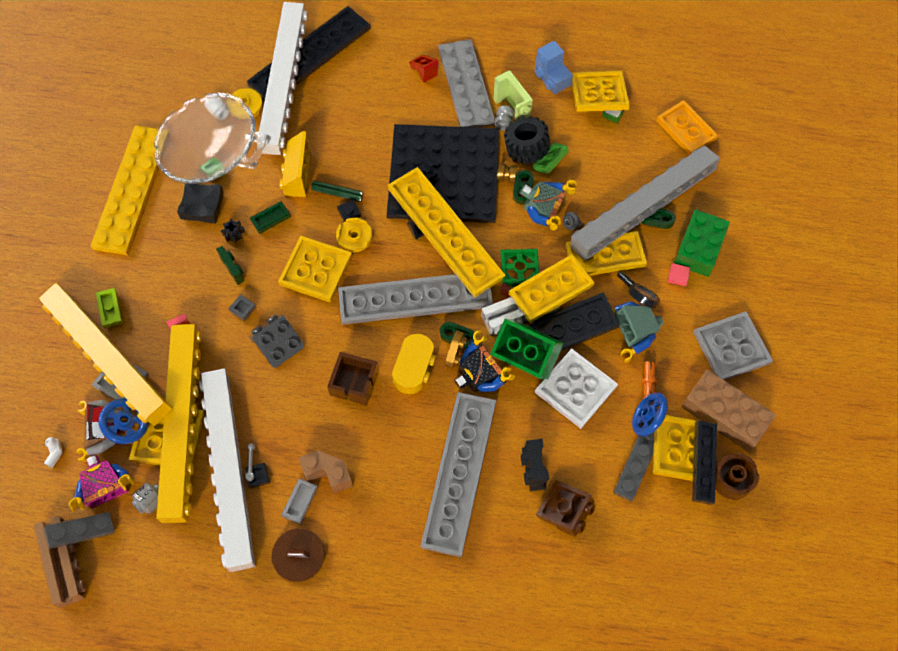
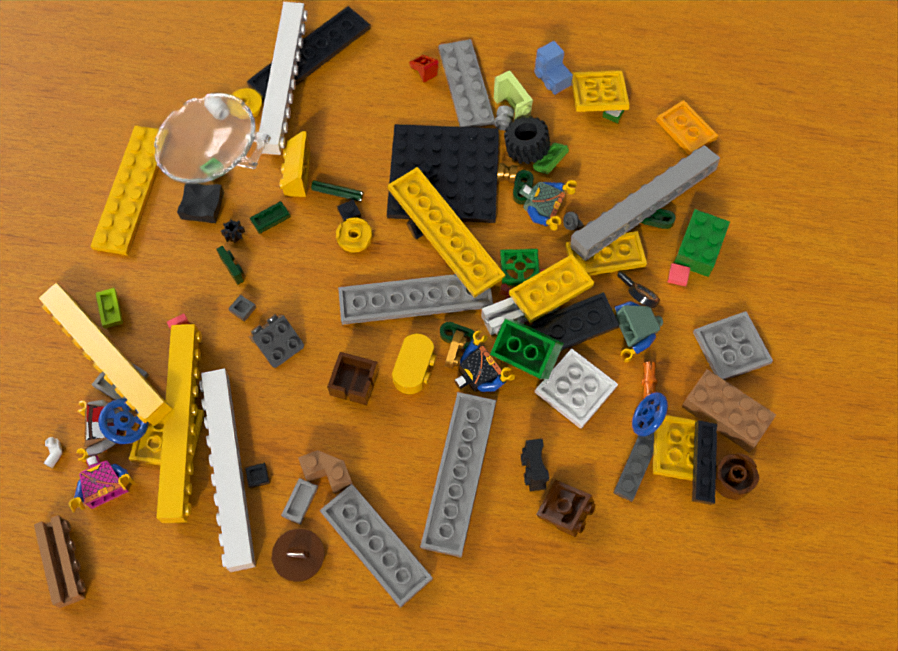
dark grey plate [43,512,114,549] -> none
light grey head [131,483,159,514] -> none
light grey hinge [245,443,255,481] -> none
yellow plate [278,235,352,303] -> none
none -> light grey plate [320,484,433,608]

